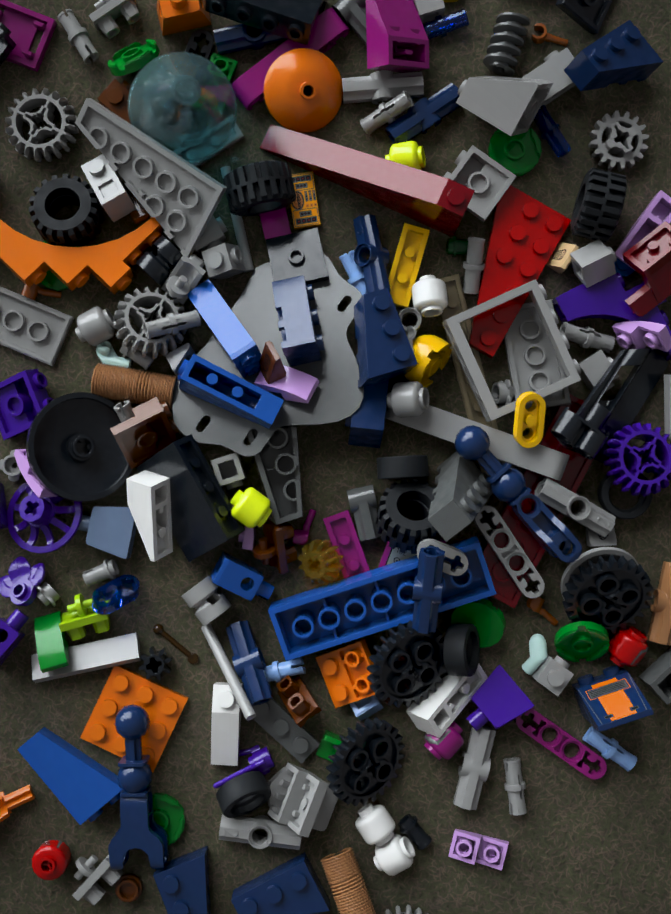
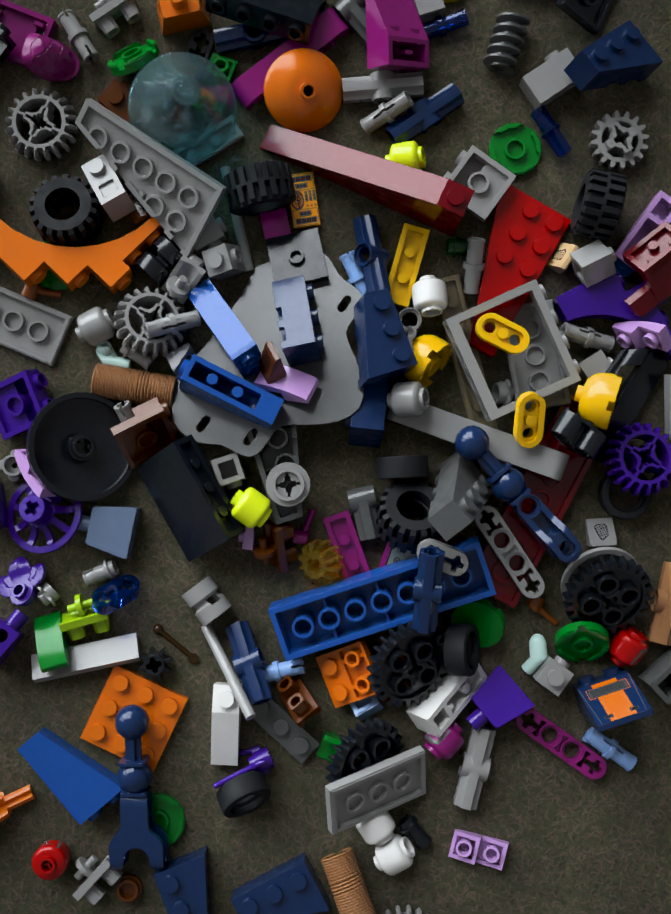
white slope [126,470,173,562] -> none
blue torso [210,551,274,601] -> none
light grey piece [219,814,302,850] -> none
light grey piece [267,762,338,838] -> none
light grey slope [456,76,553,136] -> none
light grey pin [503,757,527,816] -> none
dark orange hand [531,23,568,46] -> none
light grey piece [534,477,616,537] -> none
none -> magenta piece [21,33,80,83]
none -> light grey gear [266,462,310,507]
none -> light grey tile [325,745,426,835]
none -> yellow plate [475,313,530,354]
none -> yellow cylinder [574,372,623,430]

